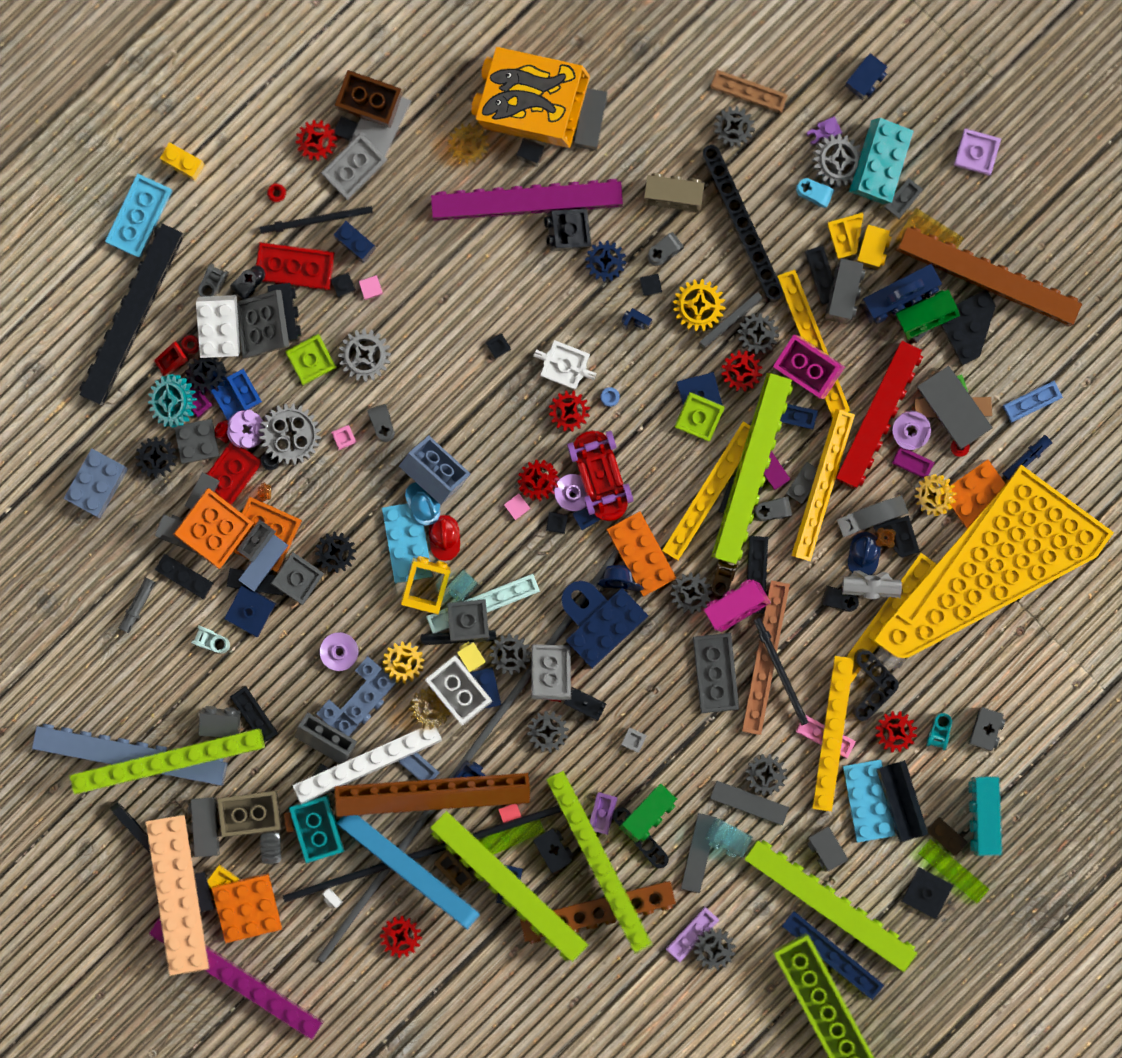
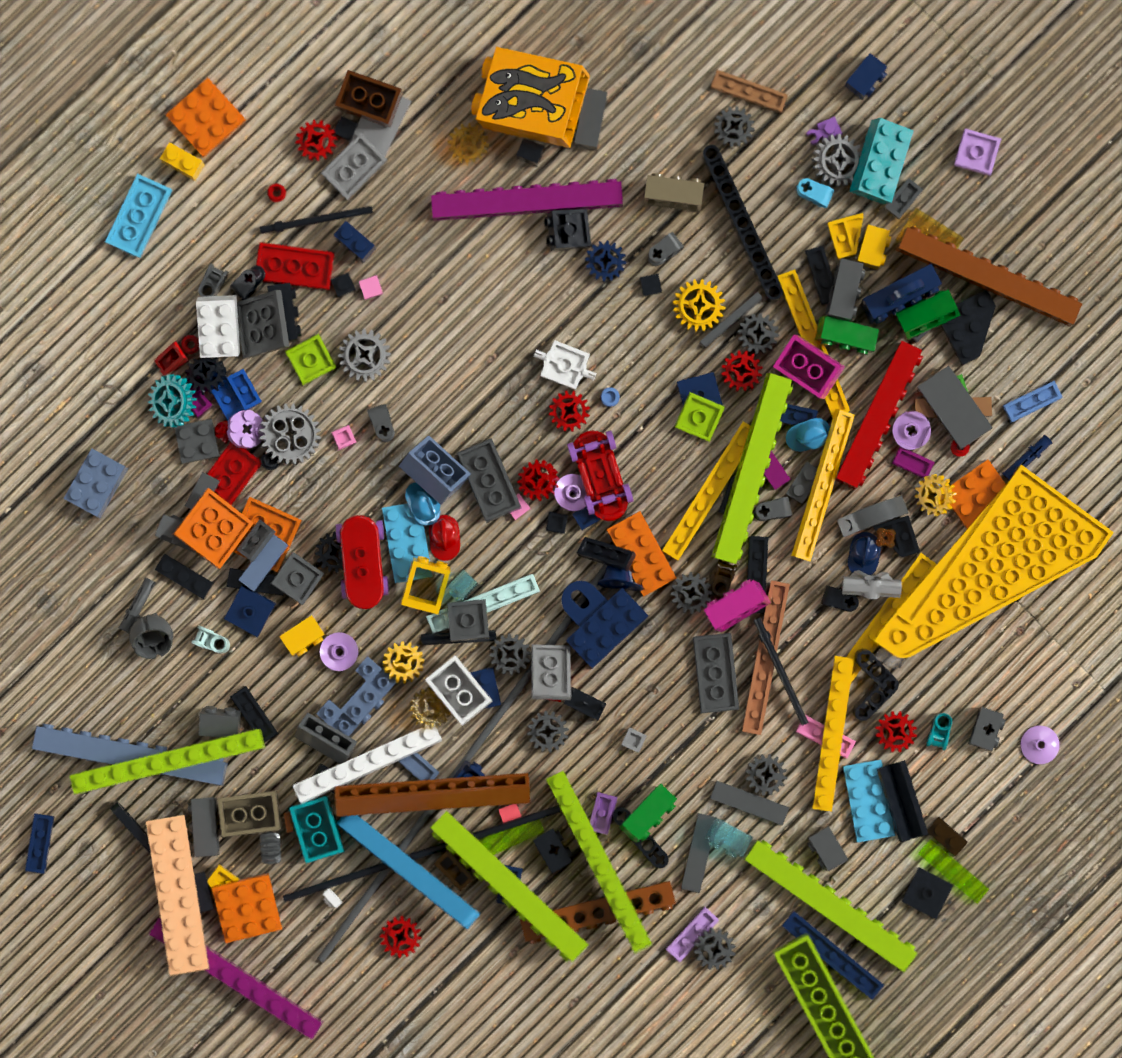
black brick [79,223,185,407] -> none
black gear [135,437,178,479] -> none
clear orange plate [258,482,271,502] -> none
light yellow brick [457,641,486,672] -> none
black tile [485,333,511,360] -> none
dark blue bracket [622,308,652,330] -> none
teal brick [968,777,1002,856] -> none
none -> dark blue plate [25,813,55,874]
none -> dark grey piece [129,613,174,659]
none -> orange plate [166,78,246,158]
none -> yellow brick [279,615,326,657]
none -> red piece [336,515,389,609]
none -> dark grey tile [457,438,521,523]
none -> black plate [577,537,636,571]
none -> dark azure piece [785,418,830,452]
none -> green brick [815,316,879,355]
none -> lavender dish [1021,726,1059,764]

